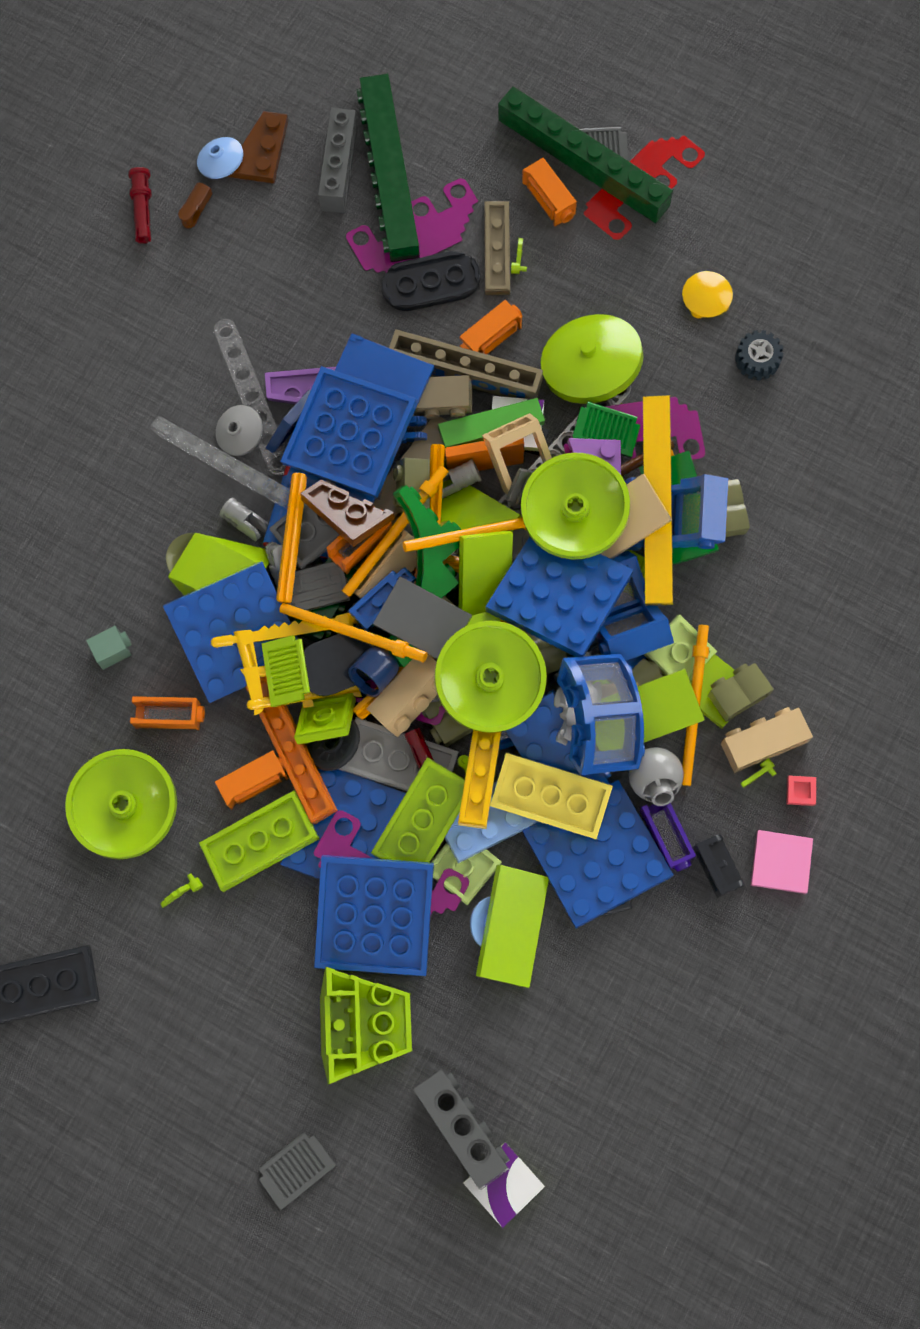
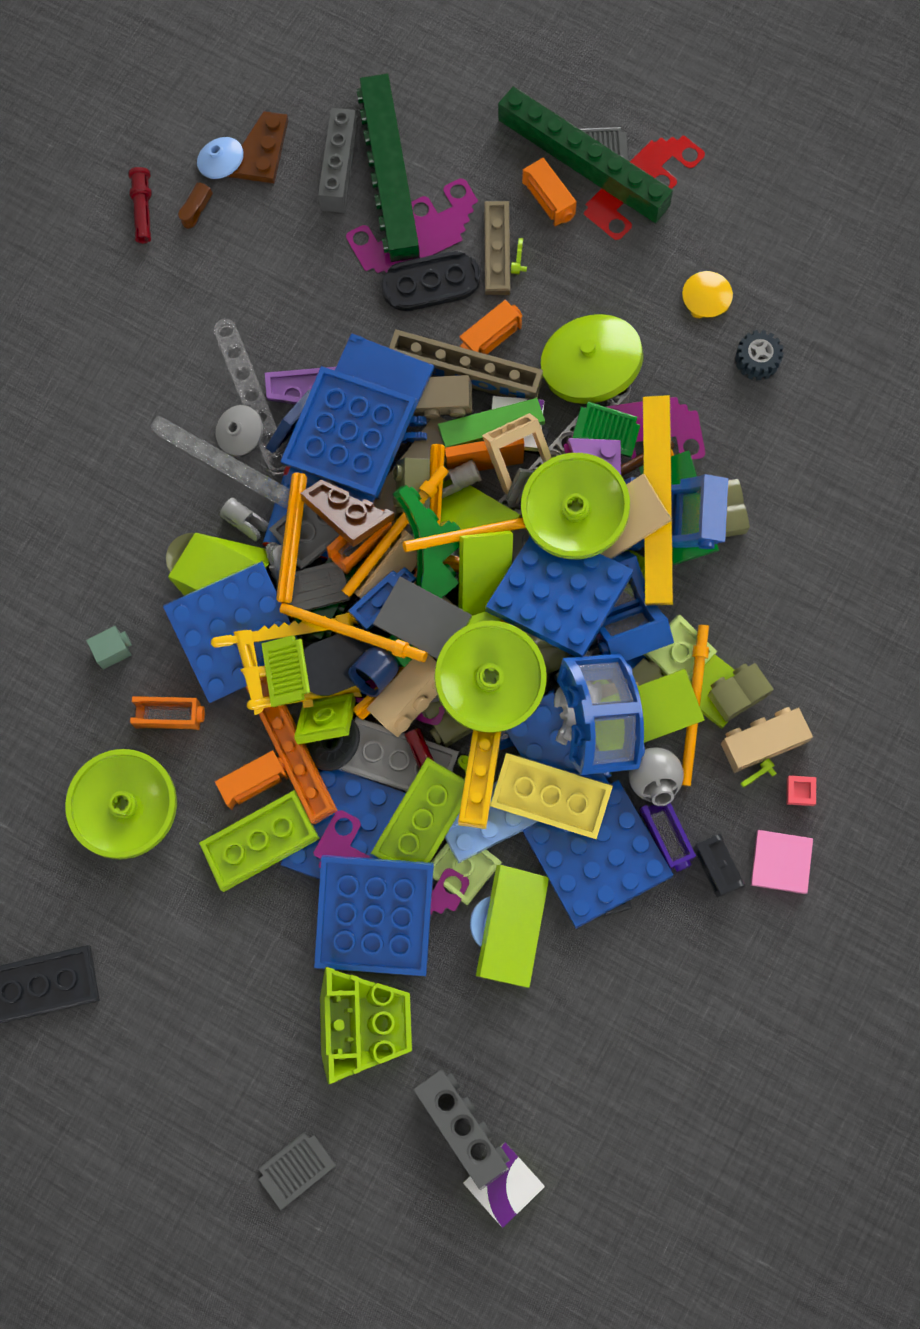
lime piece [161,873,203,908] -> none

